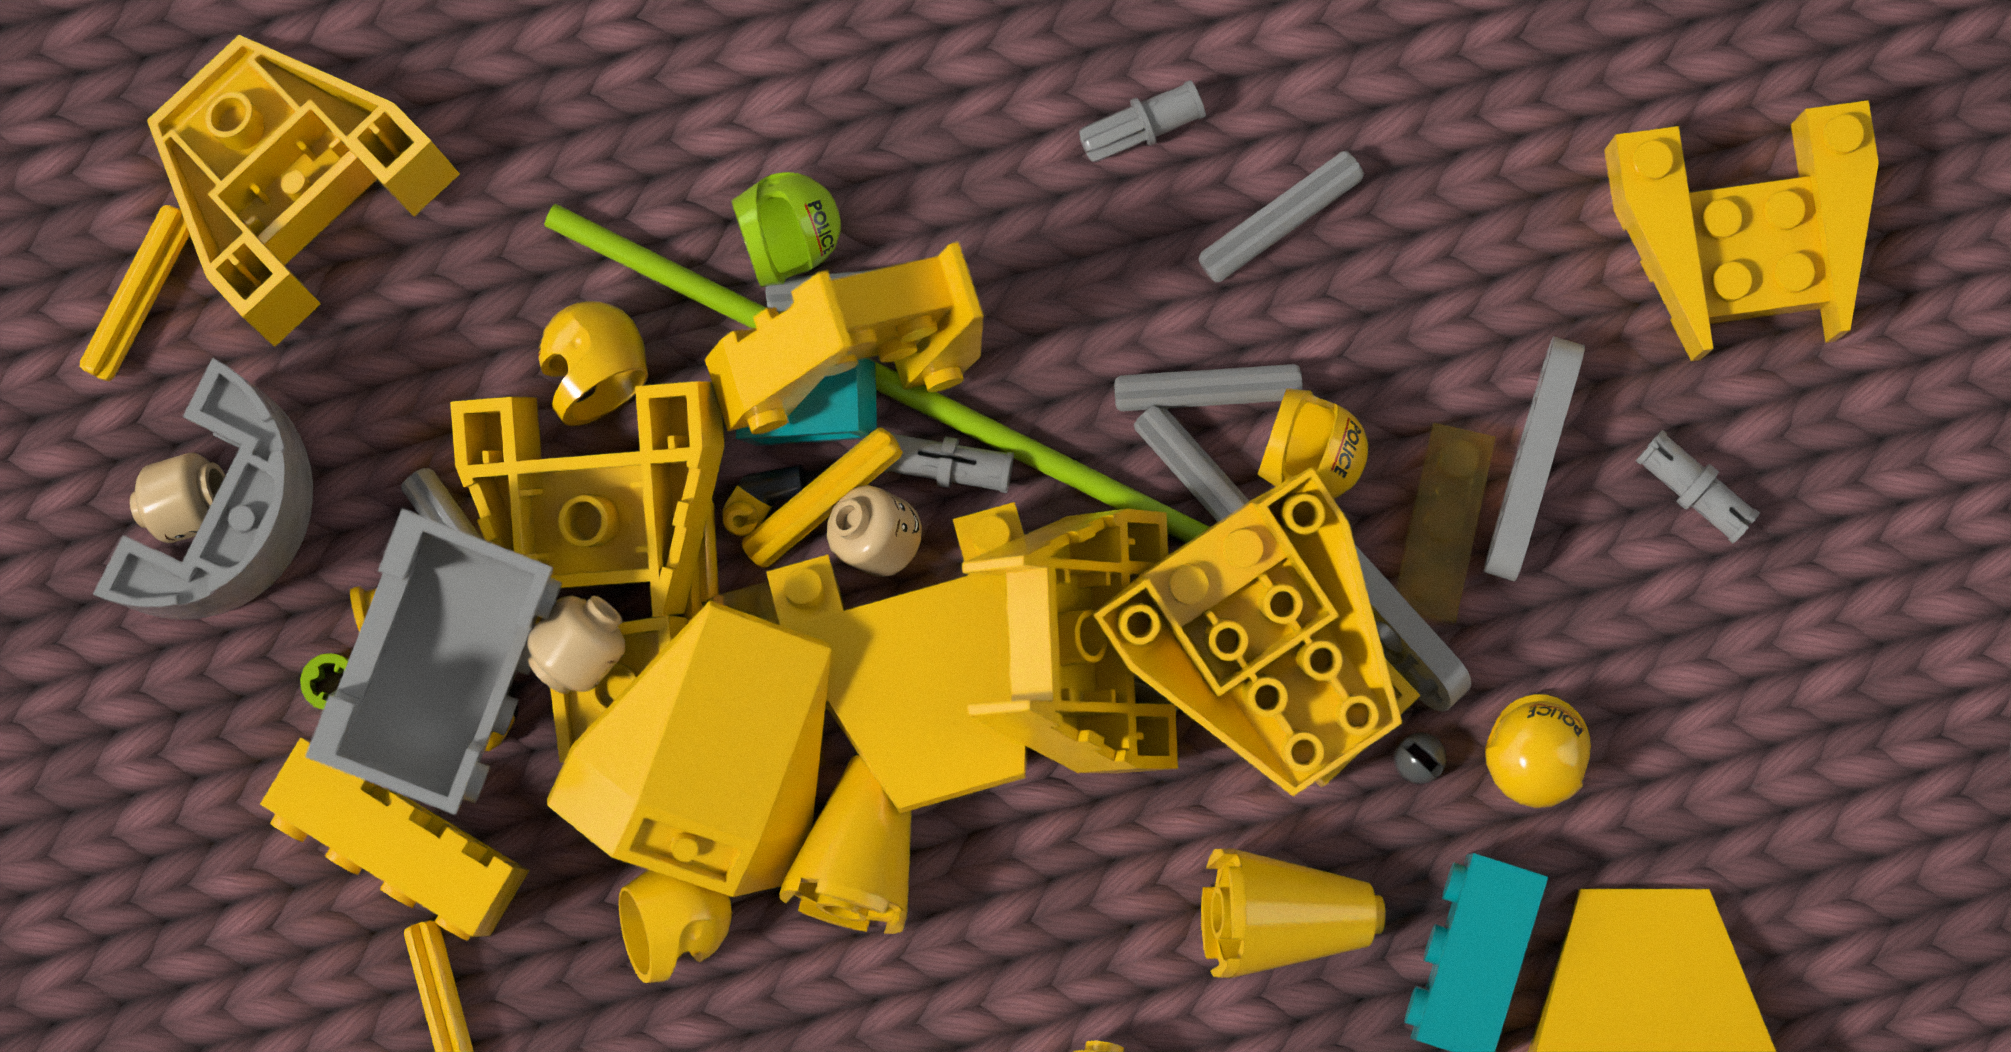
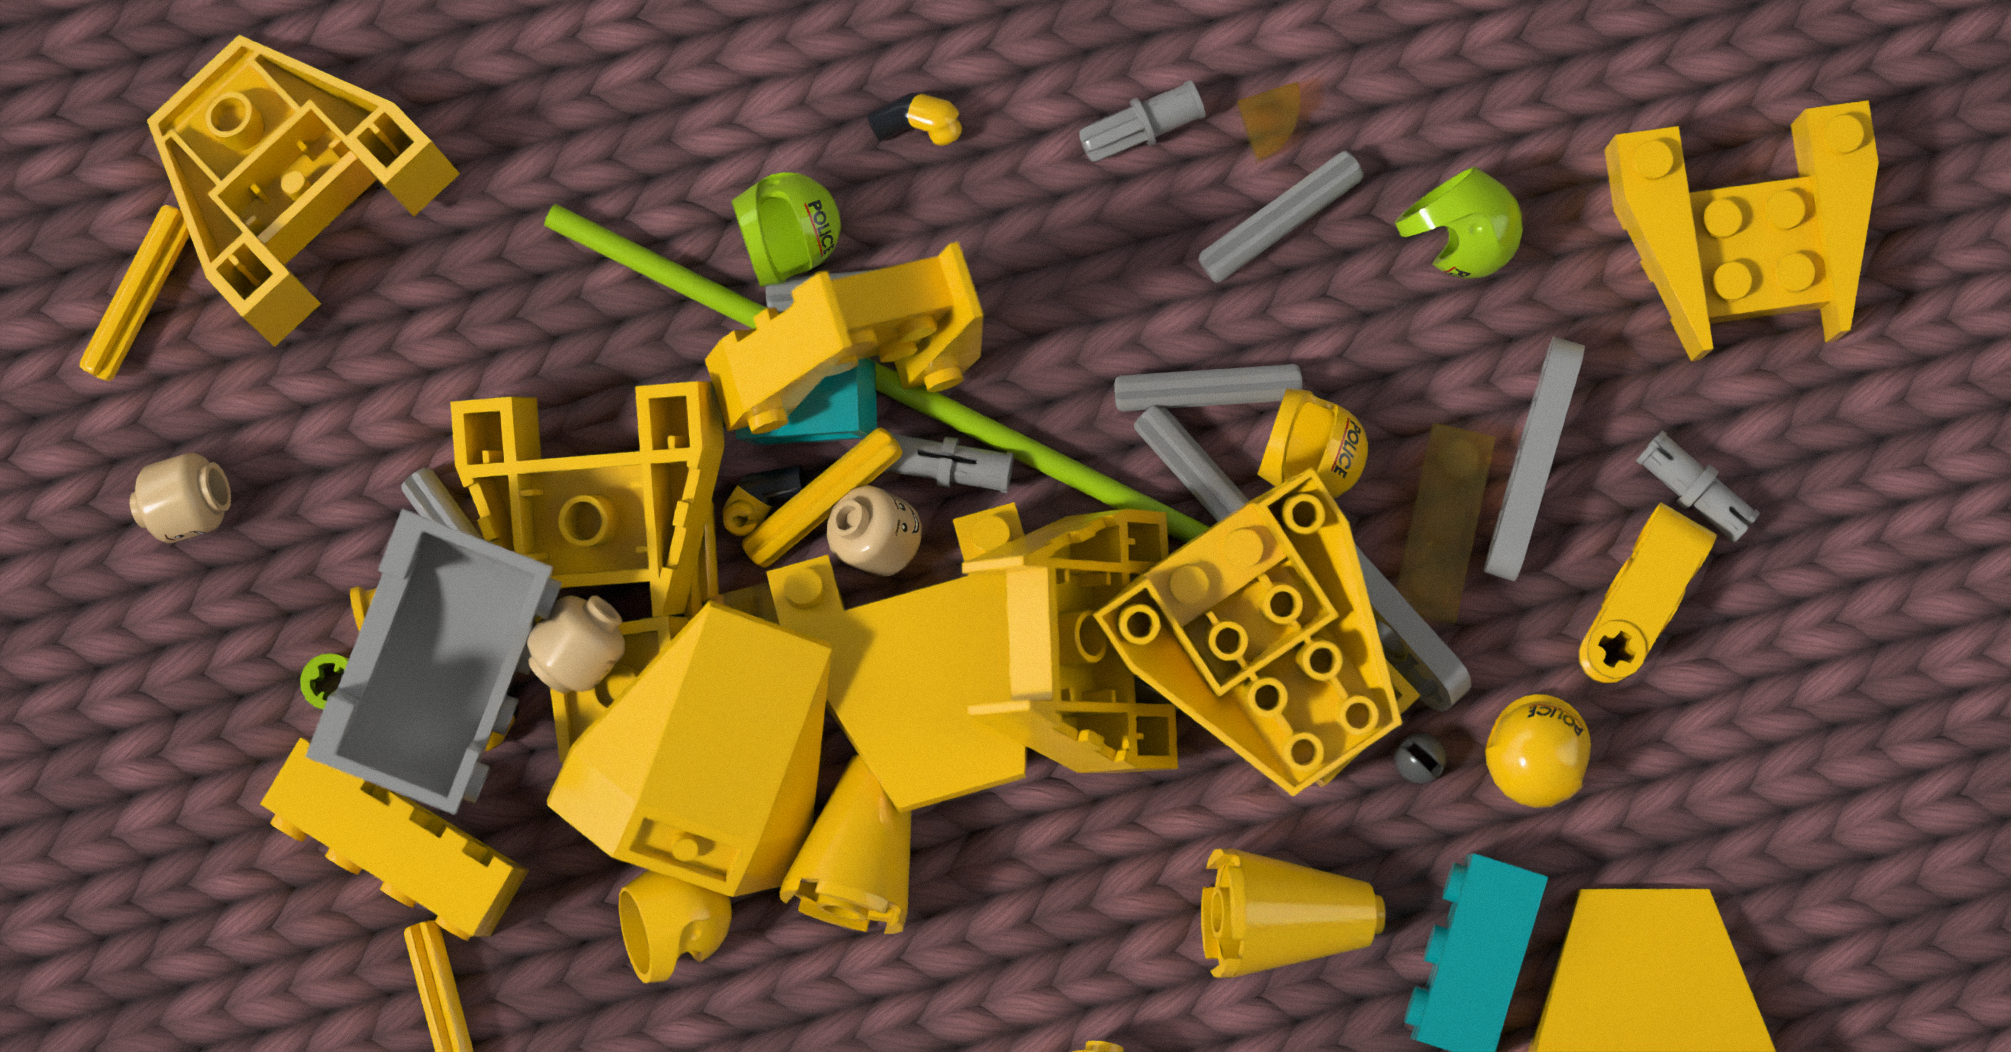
light grey cylinder [93,358,313,620] -> none
yellow helmet [538,301,648,426] -> none
none -> arm [865,92,962,146]
none -> clear yellow tile [1236,81,1300,164]
none -> lime helmet [1394,166,1523,279]
none -> yellow piece [1578,502,1717,684]

